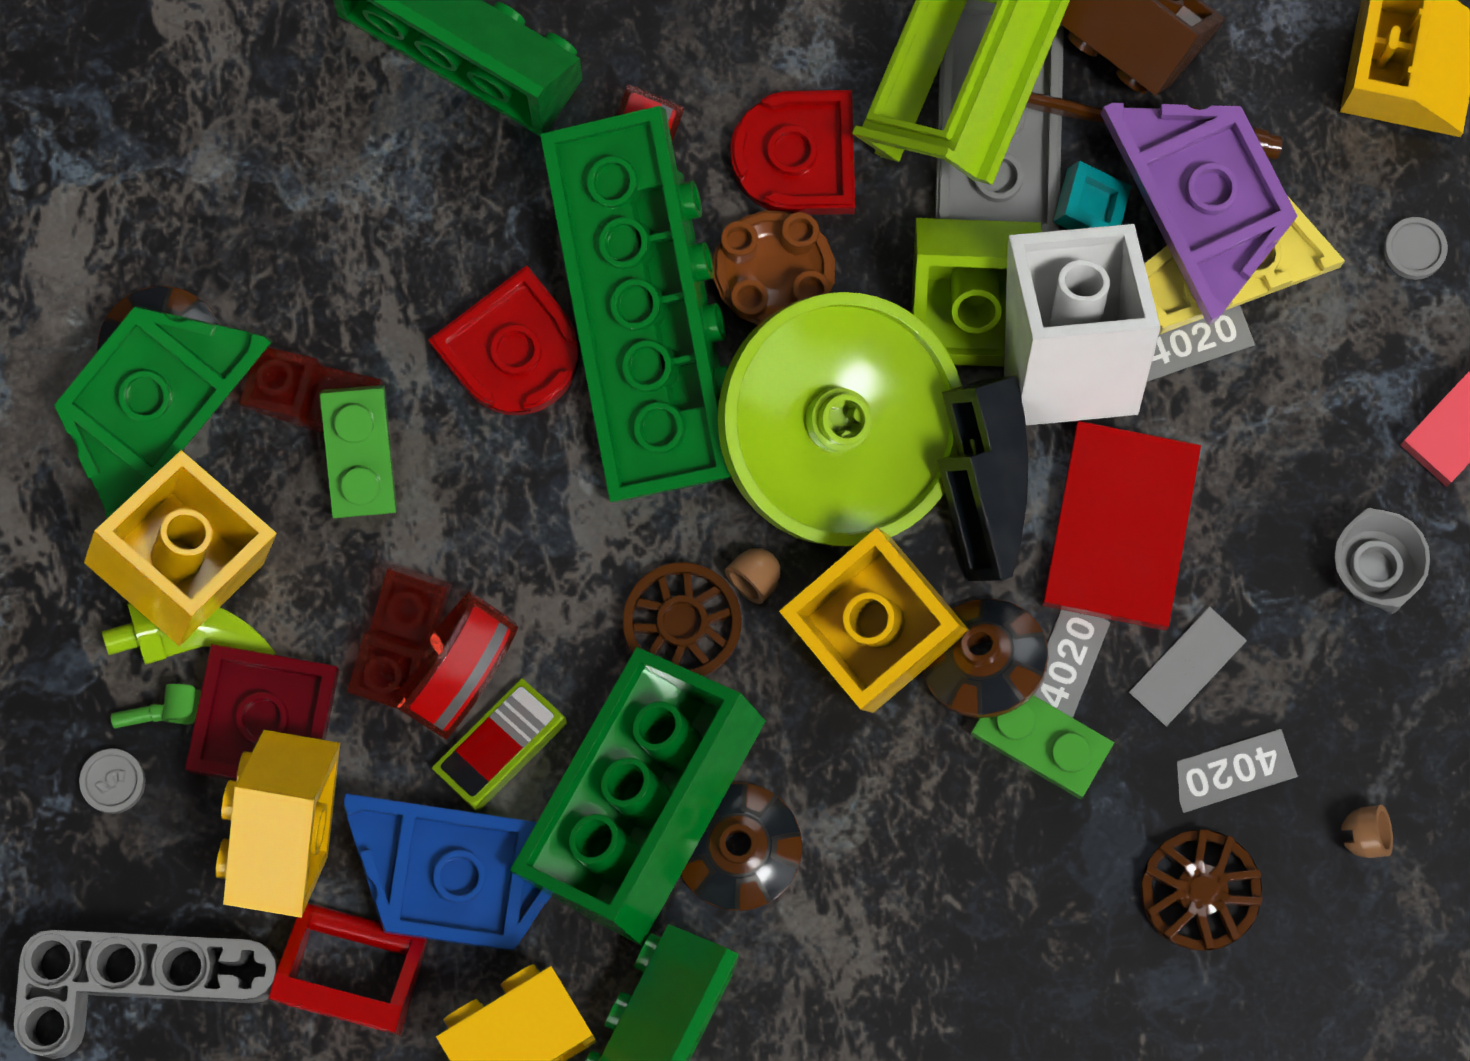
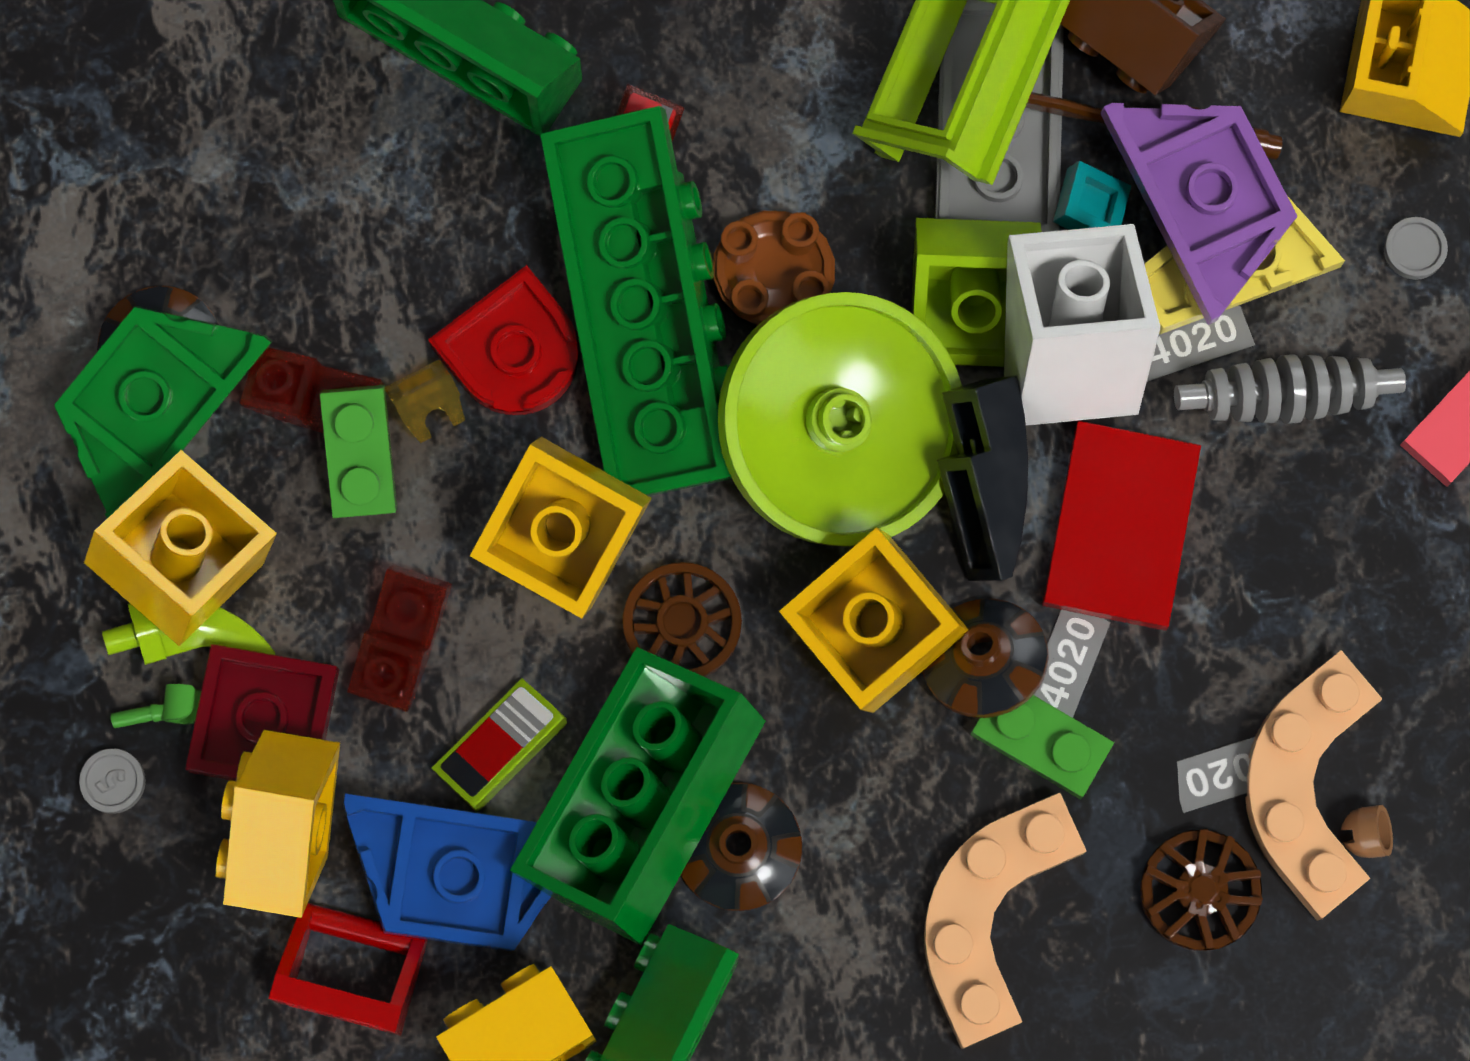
light grey beam [14,930,281,1059] -> none
slope [393,591,519,740] -> none
medium nougat hinge [725,548,781,604] -> none
red tile [730,90,855,215] -> none
light grey sticker [1129,606,1247,727] -> none
light grey hat [1335,508,1430,615] -> none
none -> clear yellow tile [385,359,465,443]
none -> yellow brick [470,437,652,619]
none -> light nougat plate [924,793,1087,1049]
none -> light grey piece [1174,354,1406,424]
none -> light nougat plate [1245,650,1382,921]

